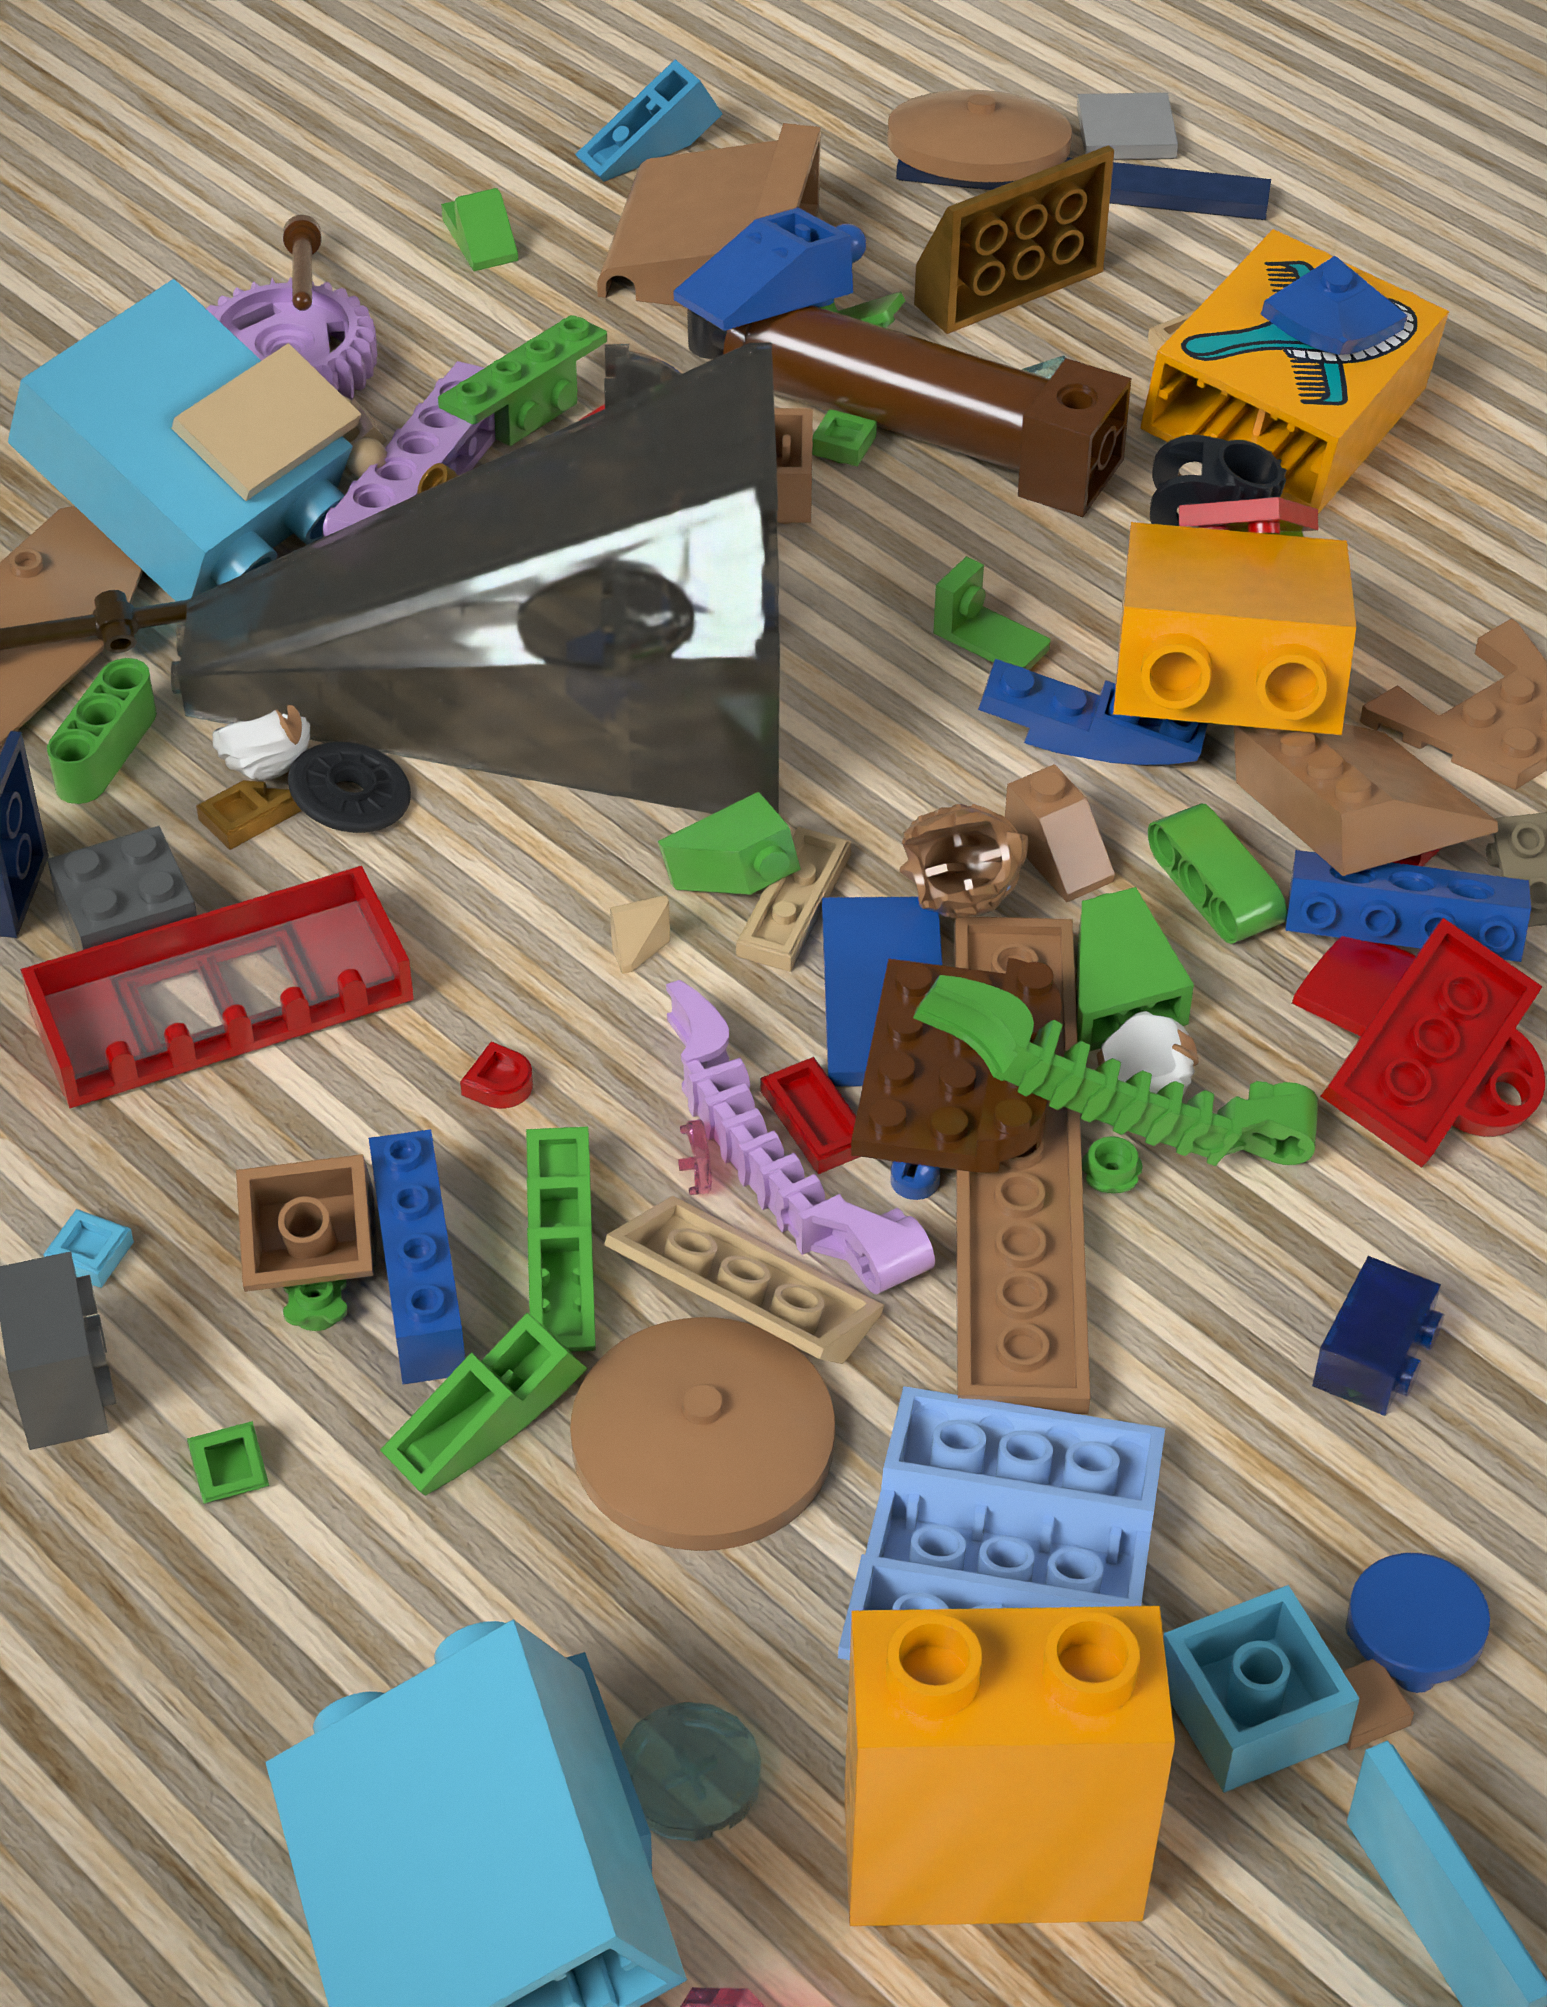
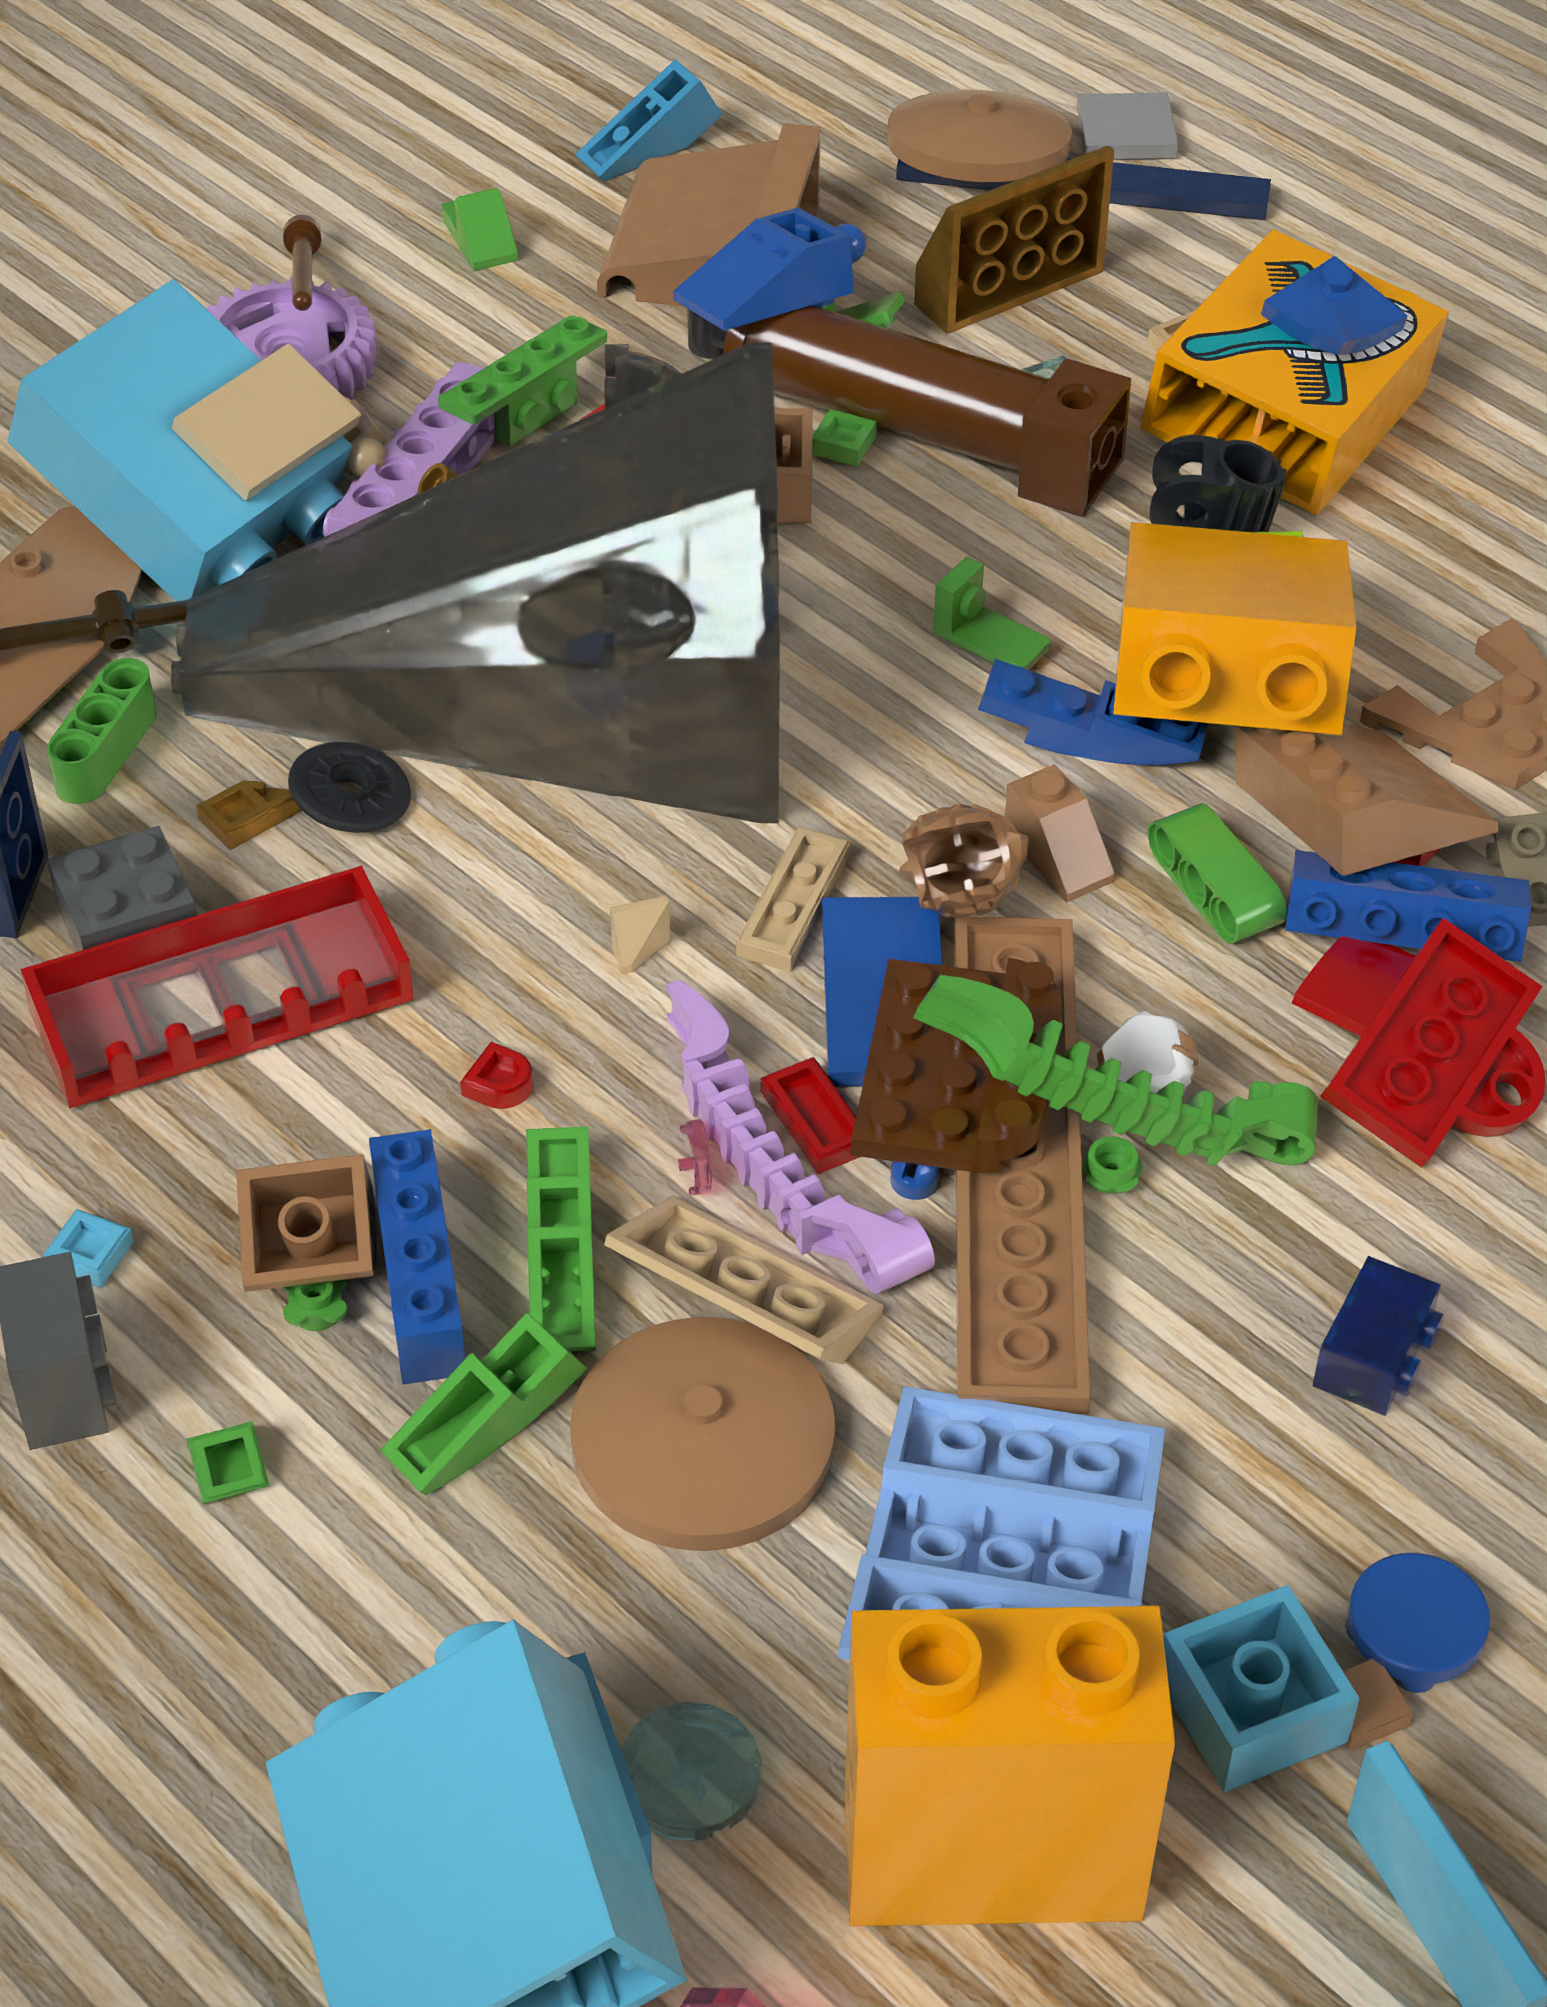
white hair [213,705,310,781] -> none
bright green slope [658,792,801,895] -> none
bright green slope [1076,887,1194,1052] -> none
wing [1179,497,1318,535] -> none

